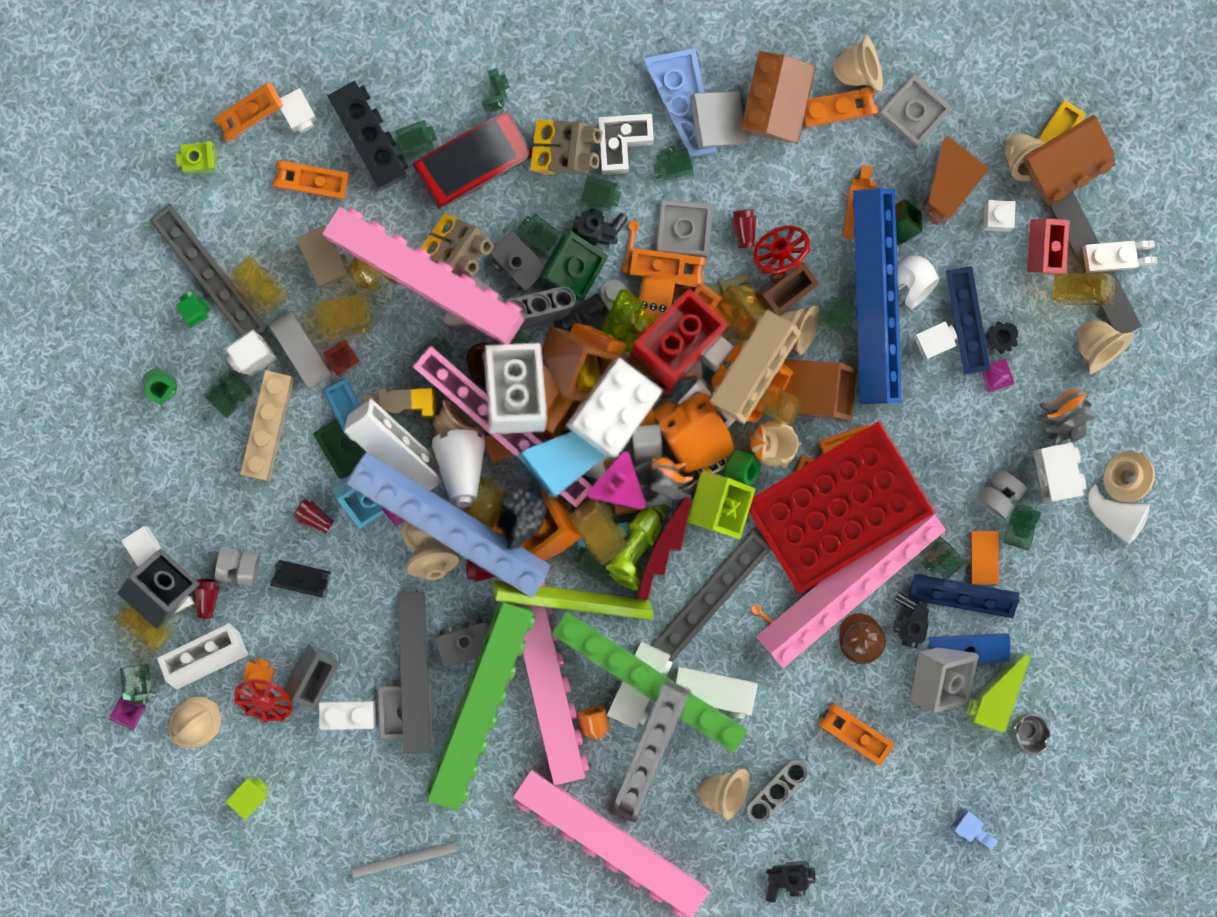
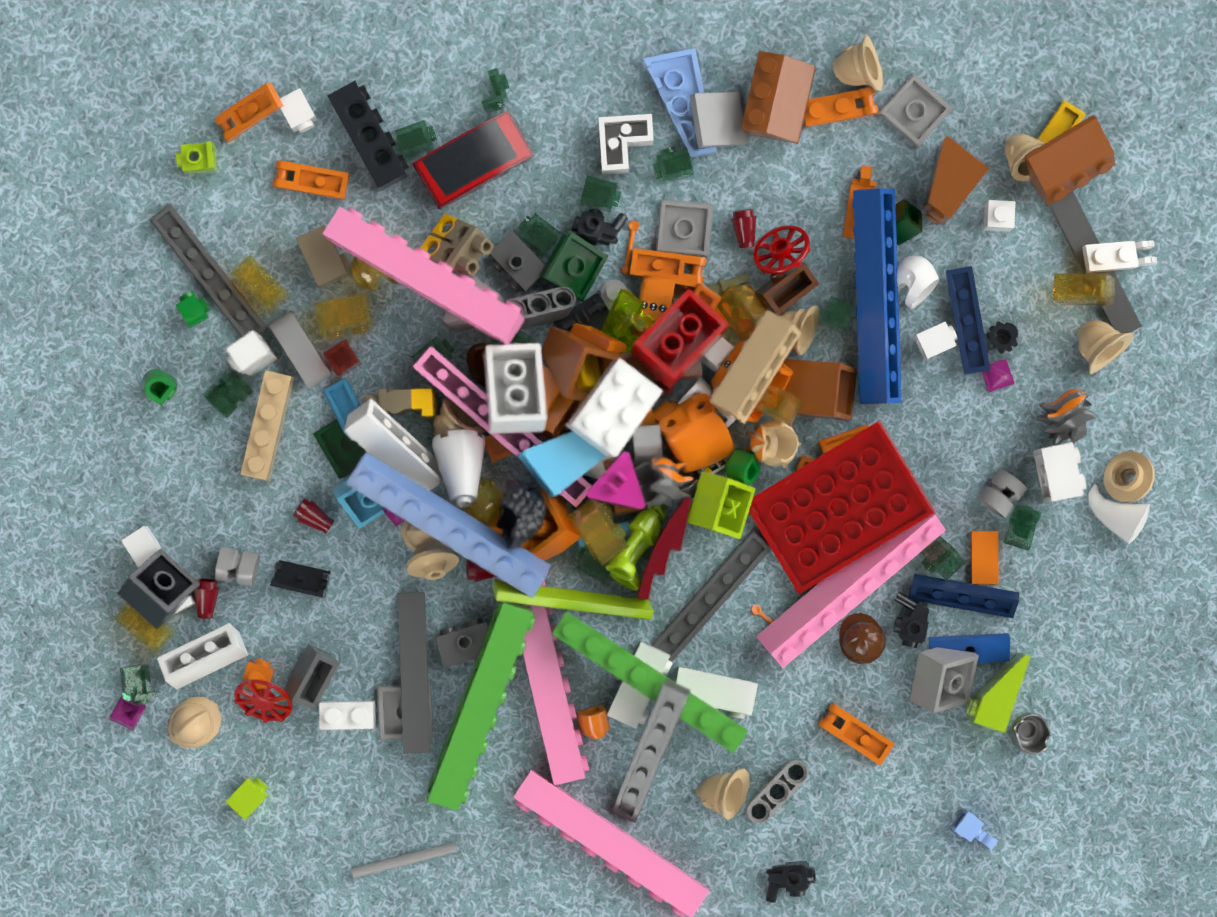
dark tan hips [530,120,603,175] -> none
red brick [1027,218,1070,274] -> none

